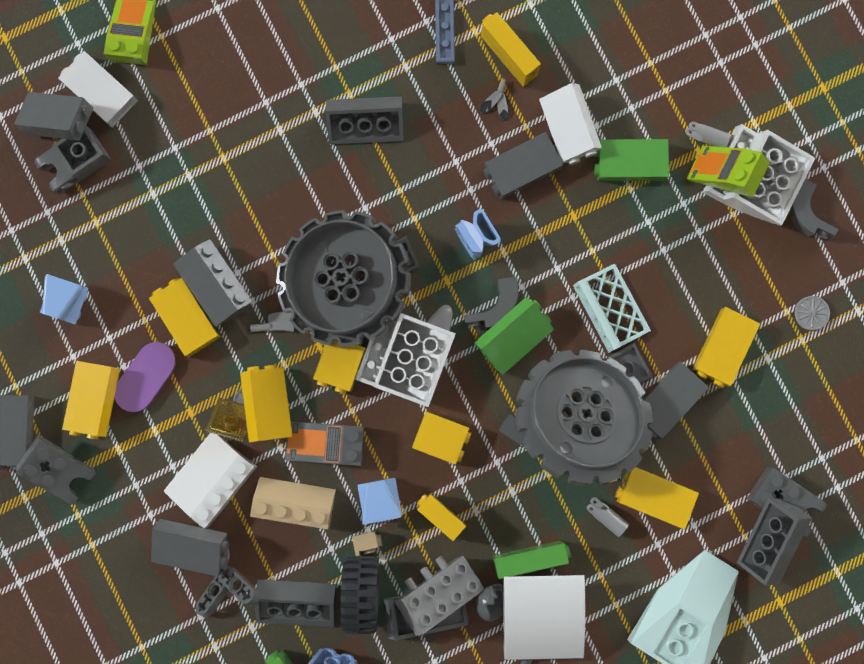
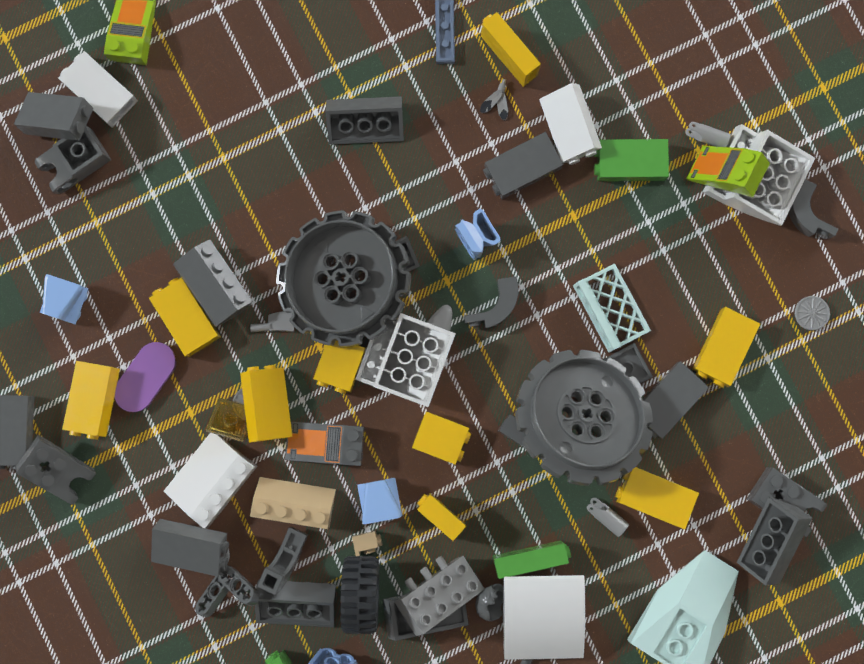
bright green brick [474,297,554,375] -> none
none -> dark grey arch [257,527,308,595]

